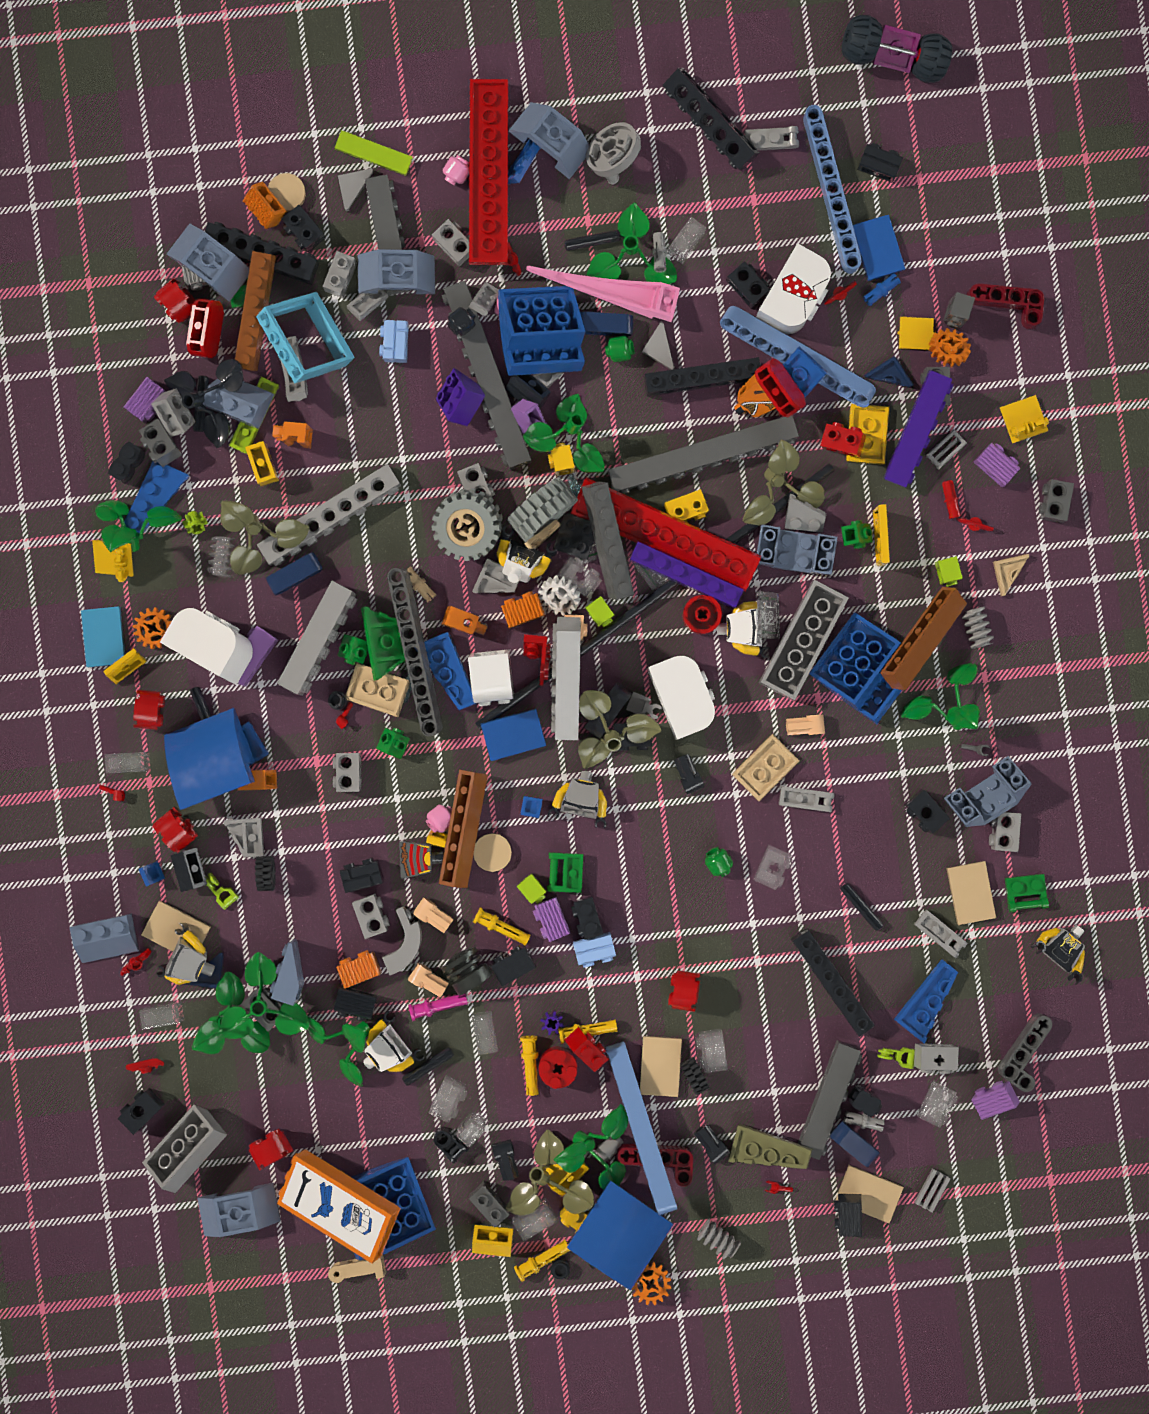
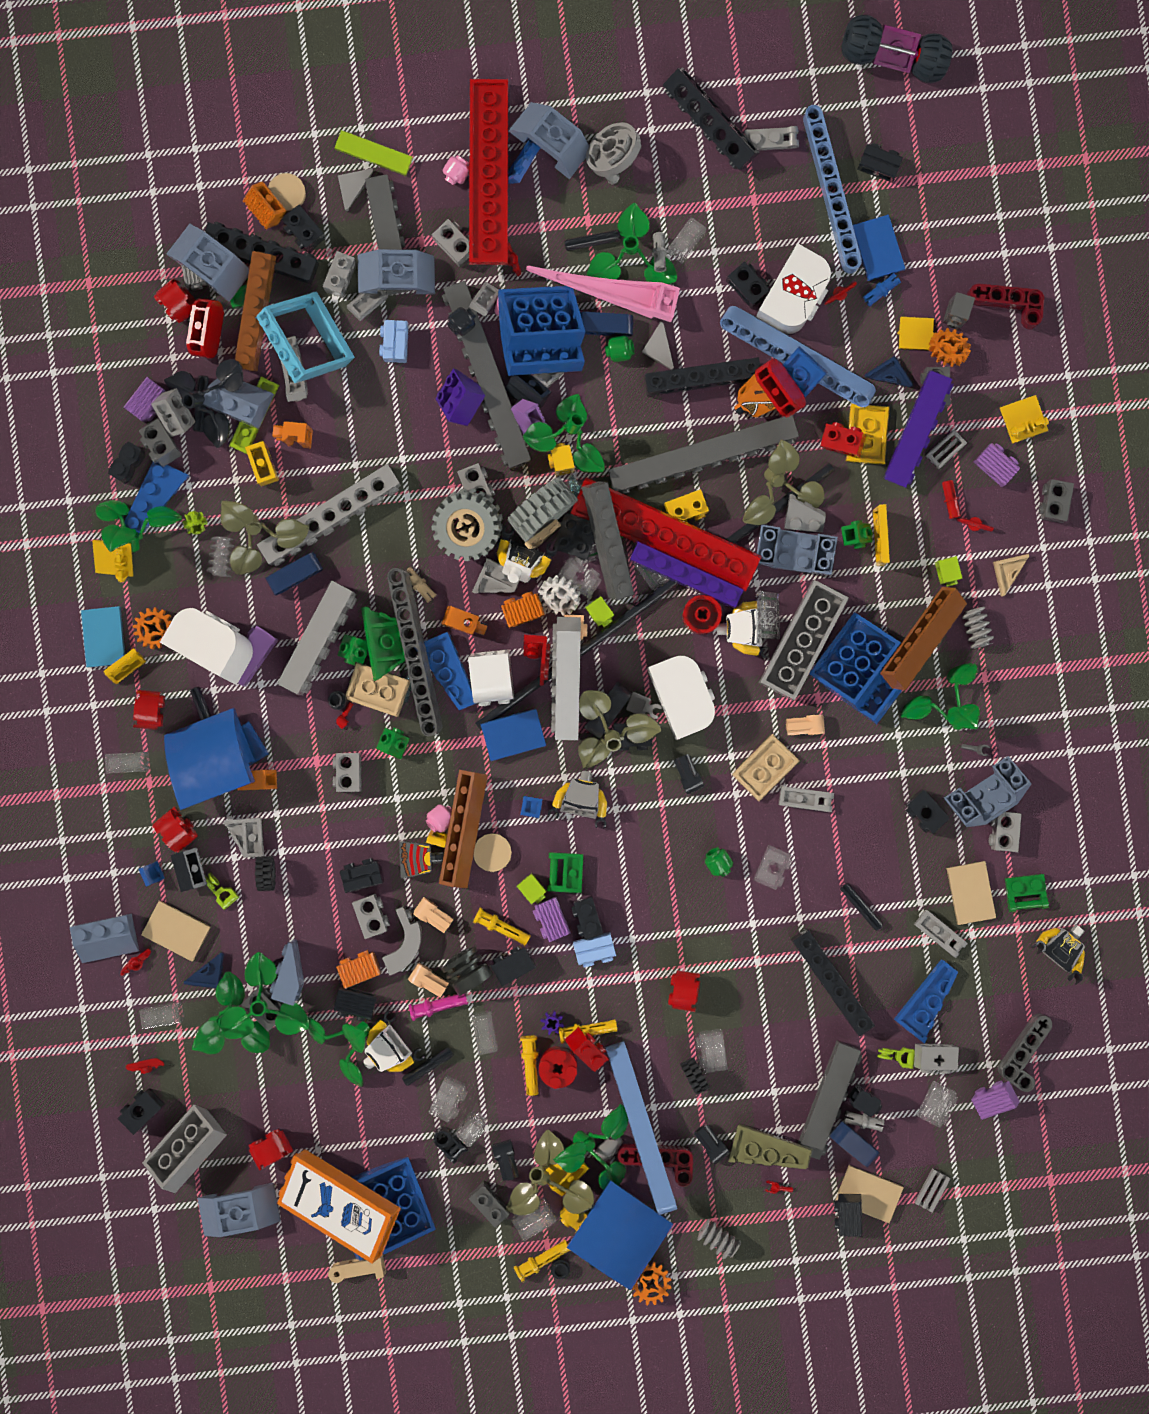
red hand [99,785,125,801] -> none
light grey torso [157,923,215,985] -> none
yellow brick [472,1225,513,1257] -> none
tan tile [640,1036,682,1097] -> none

